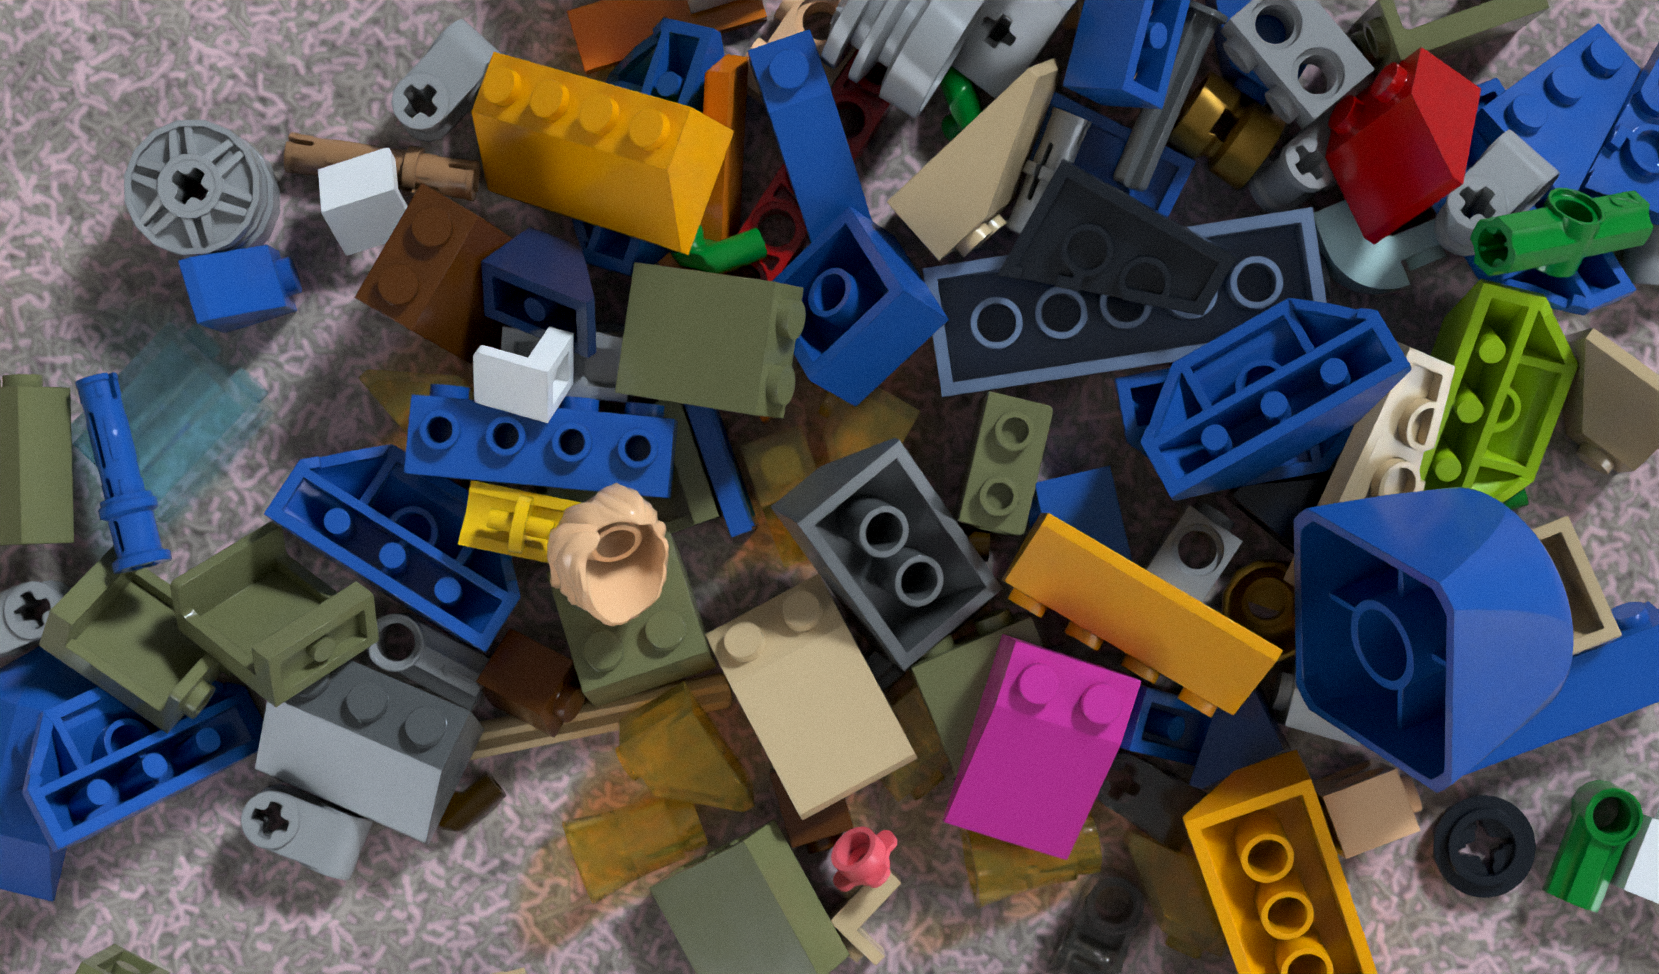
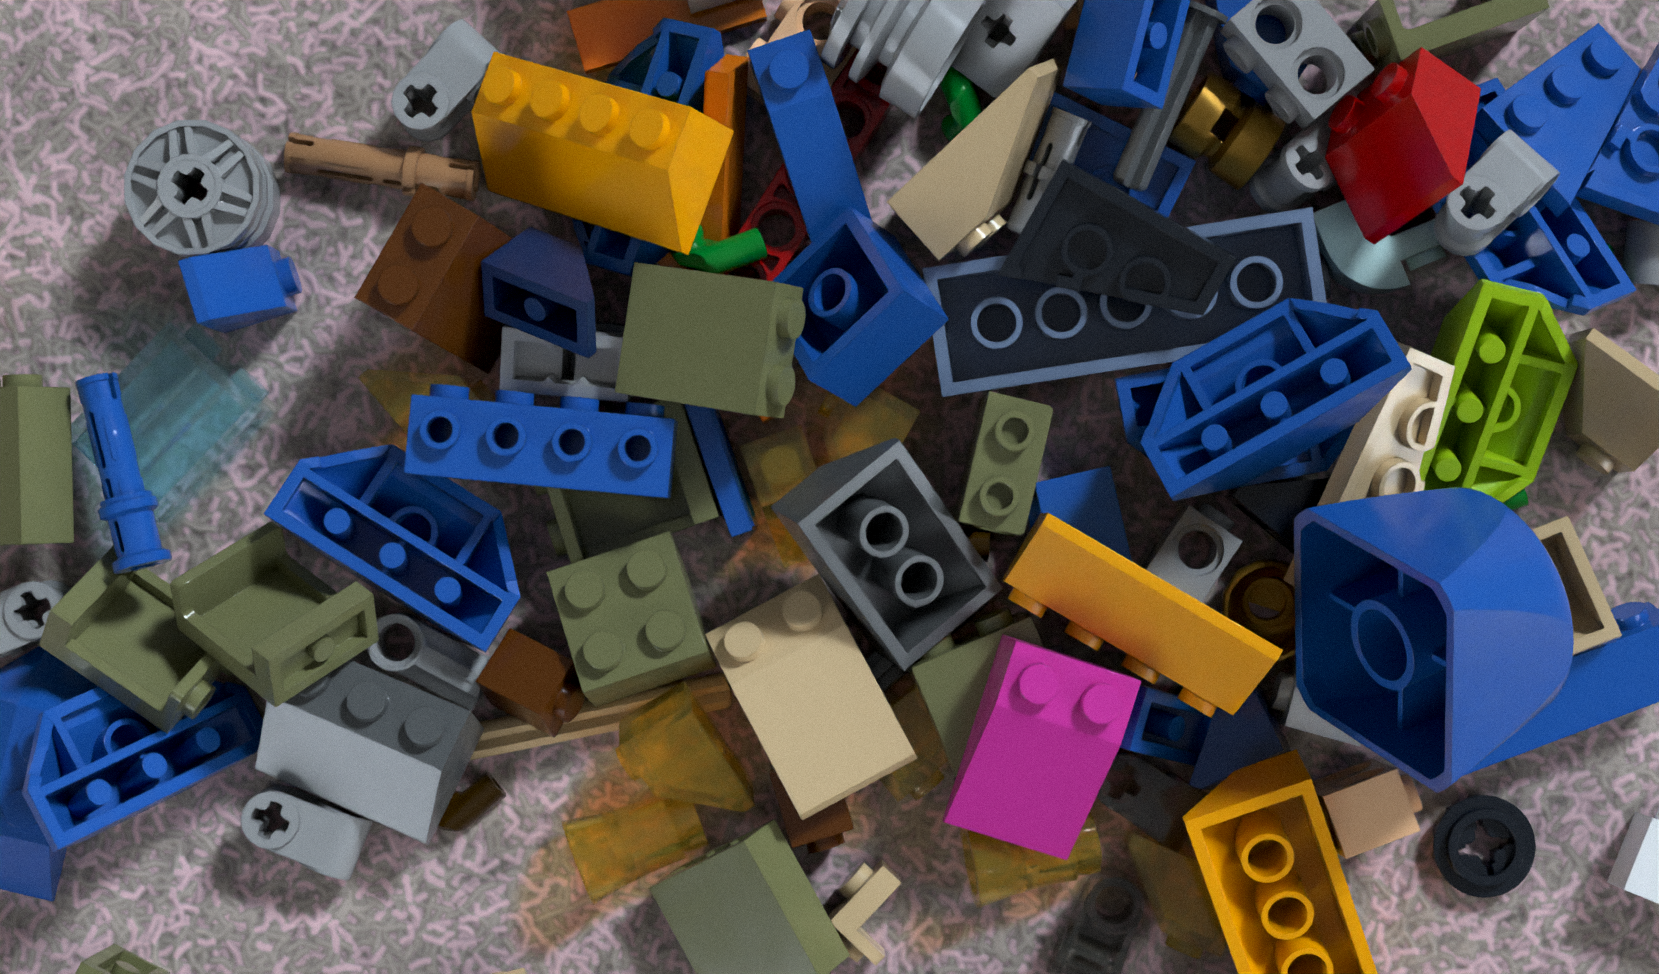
white panel [318,148,407,256] -> none
yellow hips [458,480,582,563] -> none
white panel [473,326,574,423] -> none
light nougat hair [547,483,669,626] -> none
coral plate [831,826,897,892] -> none
green piece [1470,188,1654,278] -> none
green piece [1542,780,1643,913] -> none

